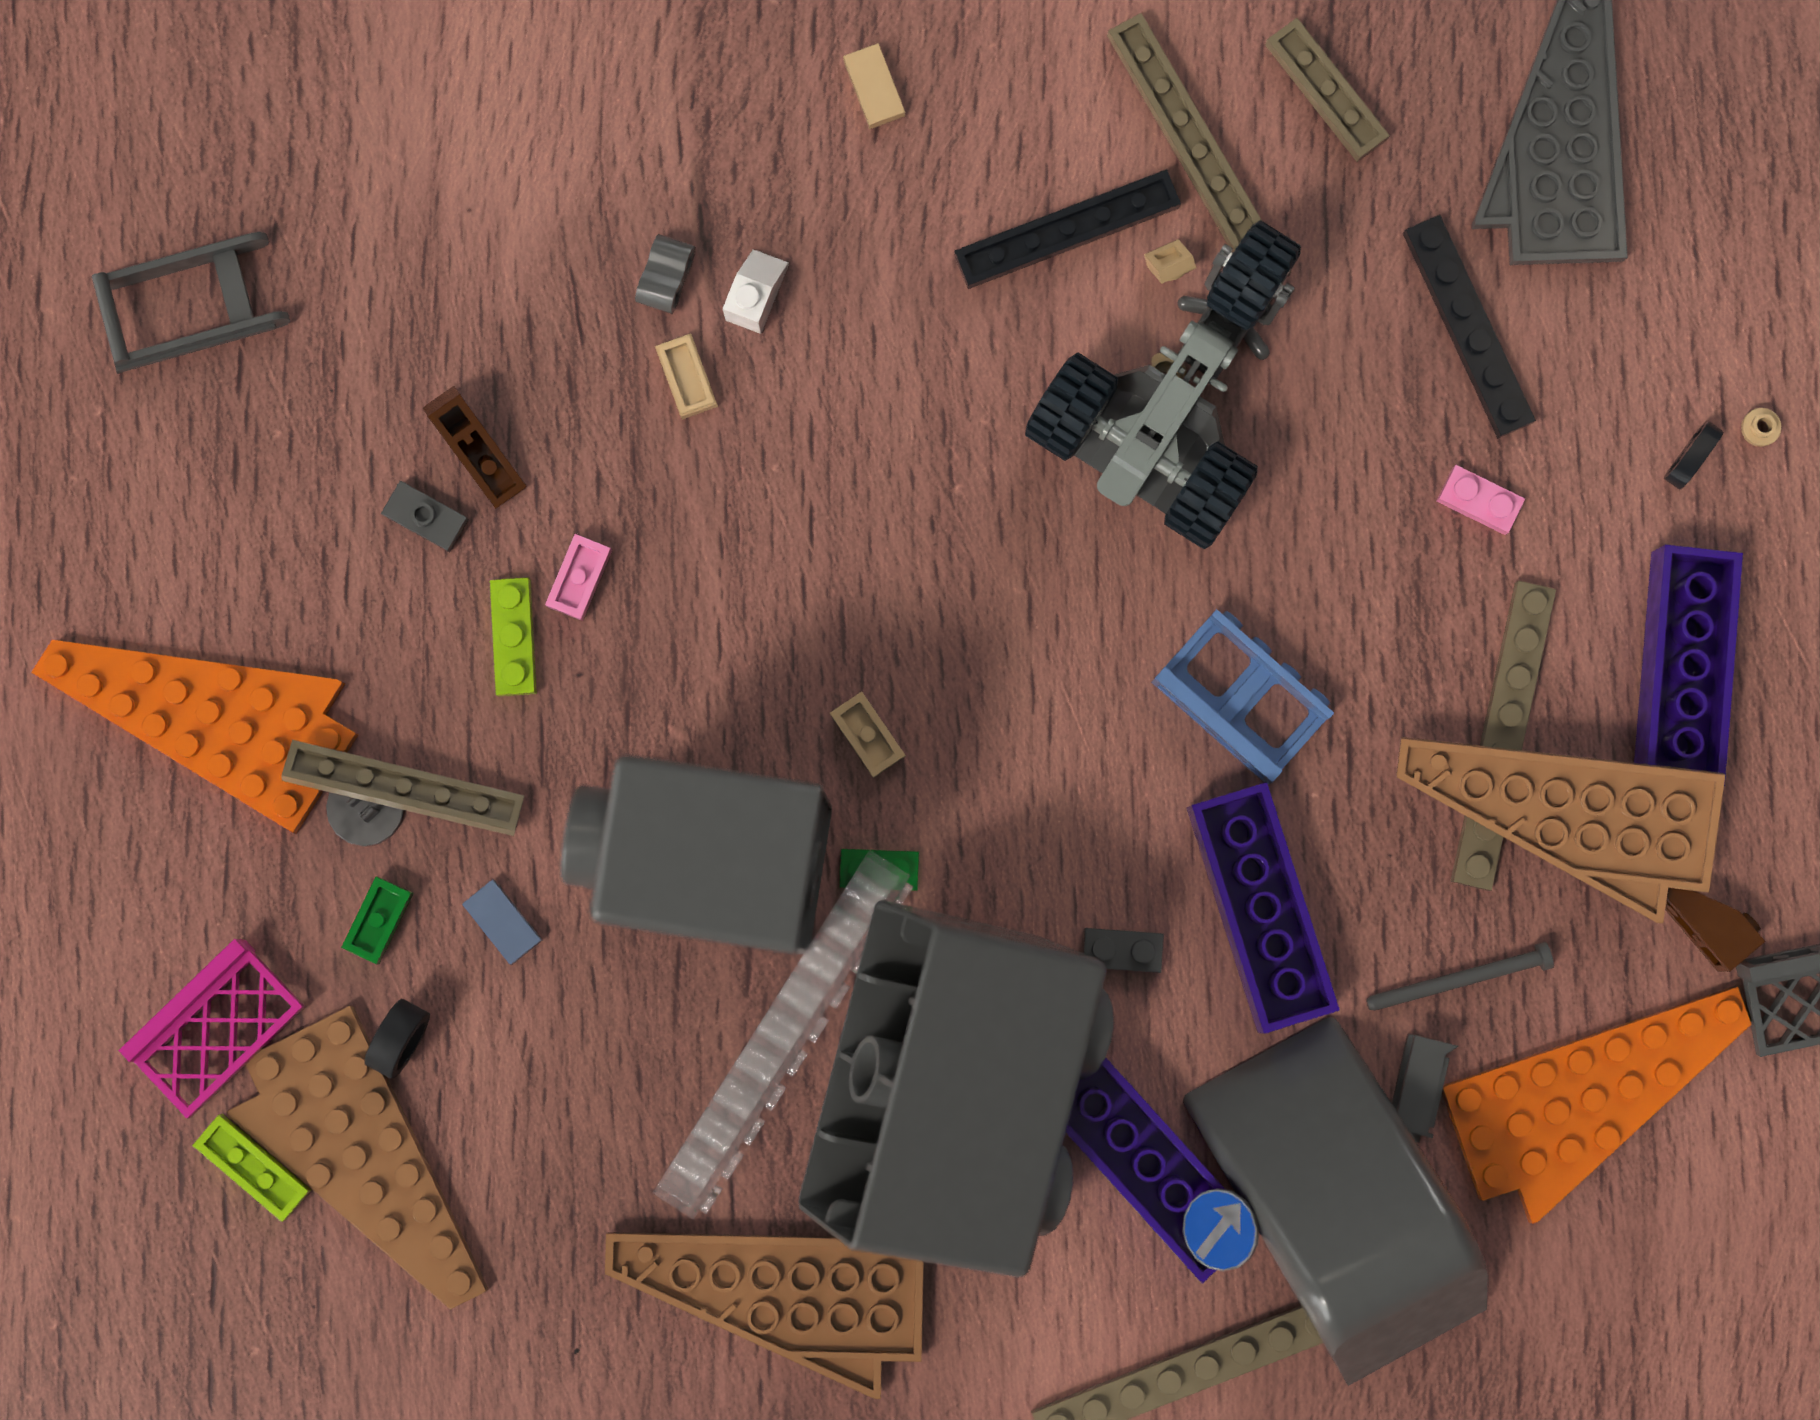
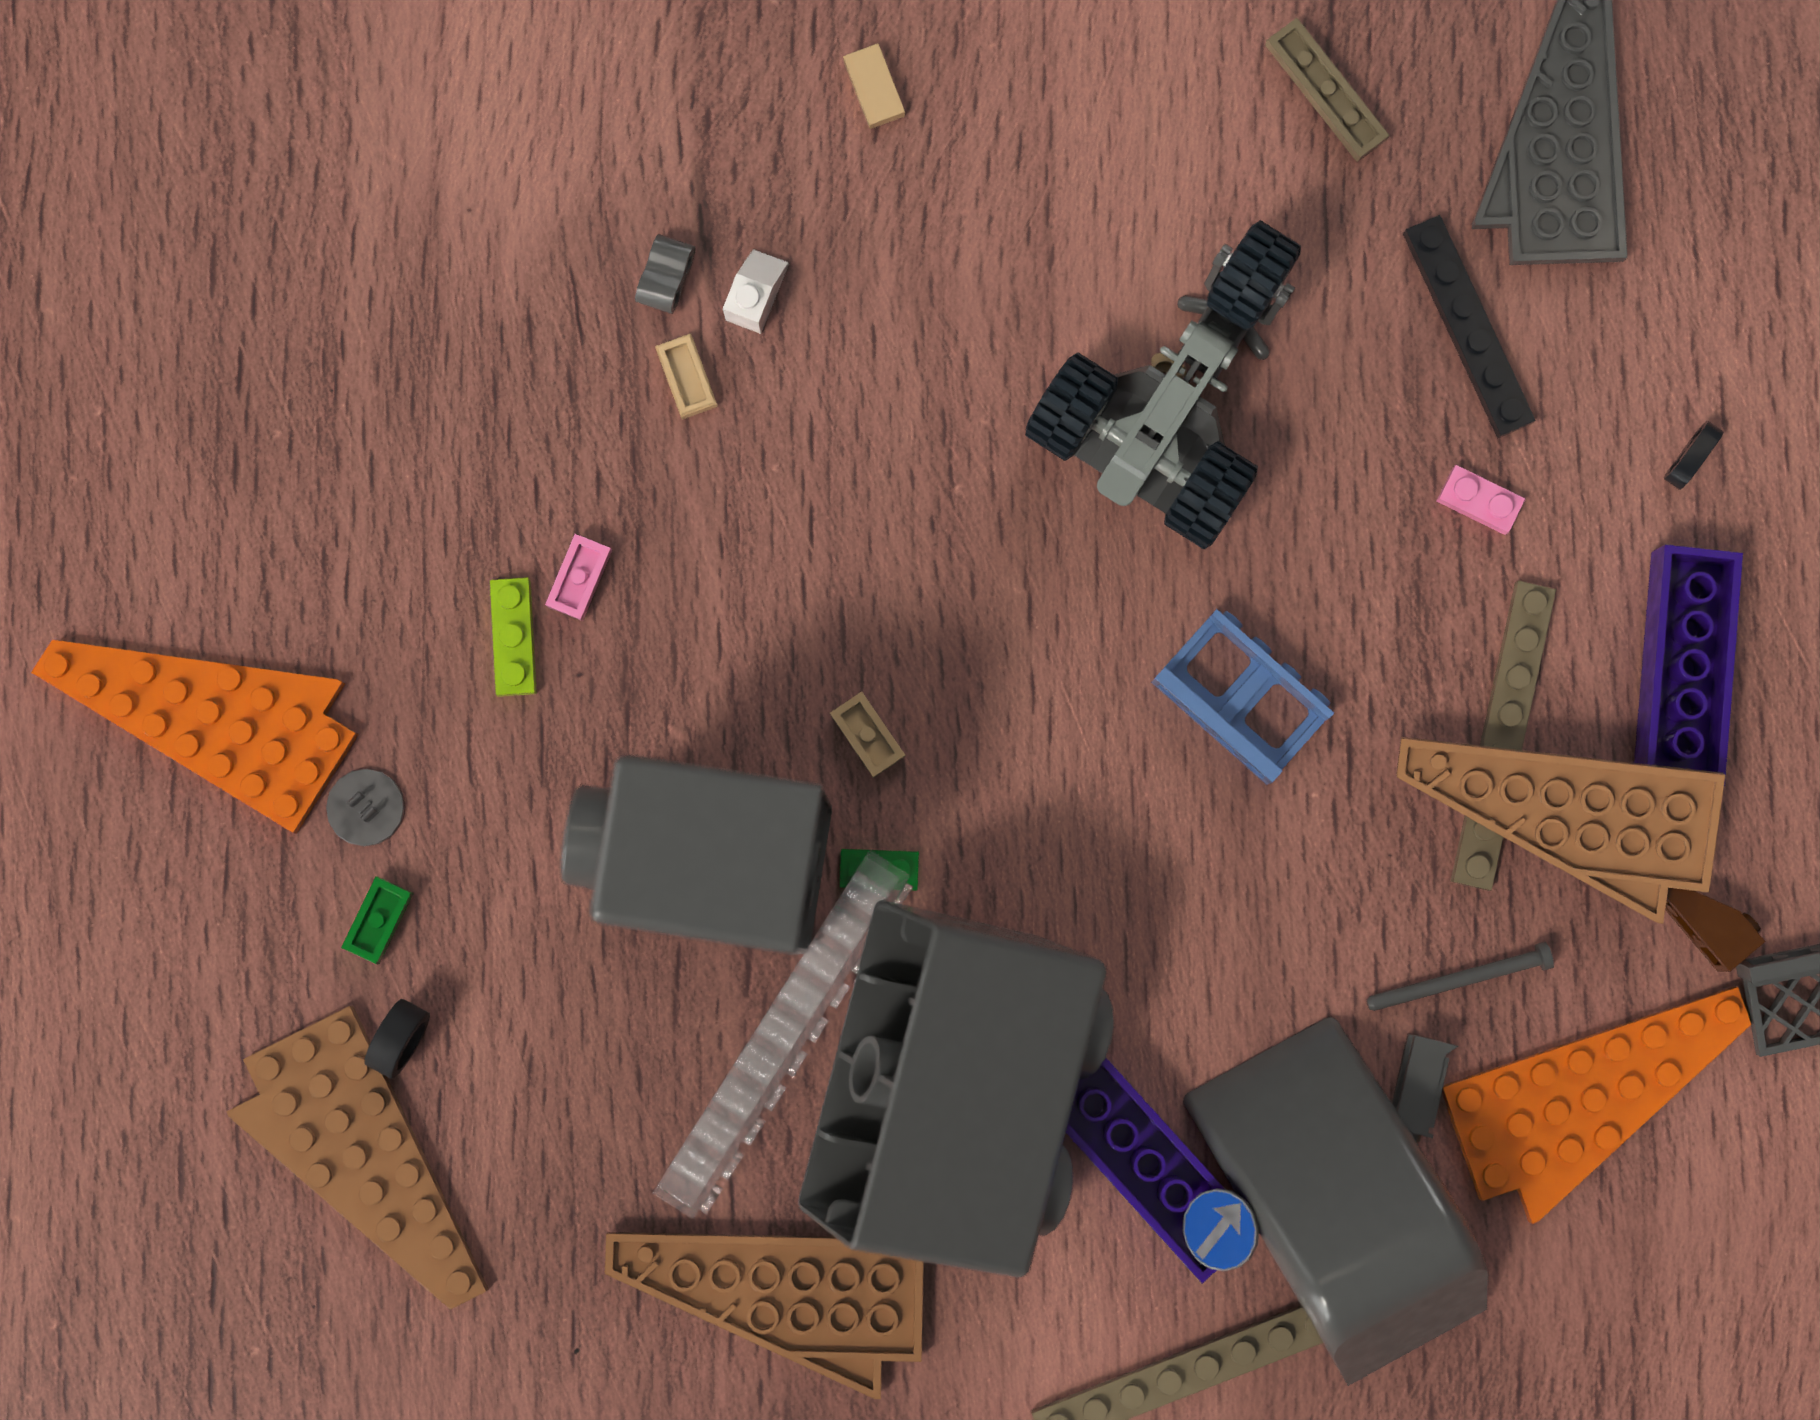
dark grey piece [91,232,290,374] -> none
dark pink fence [118,939,305,1119] -> none
lime plate [192,1114,311,1222] -> none
dark tan plate [281,740,524,836] -> none
dark grey plate [381,480,469,552] -> none
reddish brown slope [423,386,527,509] -> none
sand blue tile [462,879,543,965] -> none
black plate [954,169,1181,289] -> none
dark grey plate [1083,928,1164,973] -> none
dark tan plate [1107,13,1291,278] -> none
tan plate [1144,239,1196,284] -> none
dark purple brick [1186,782,1340,1034] -> none
tan plate [1741,408,1781,447] -> none

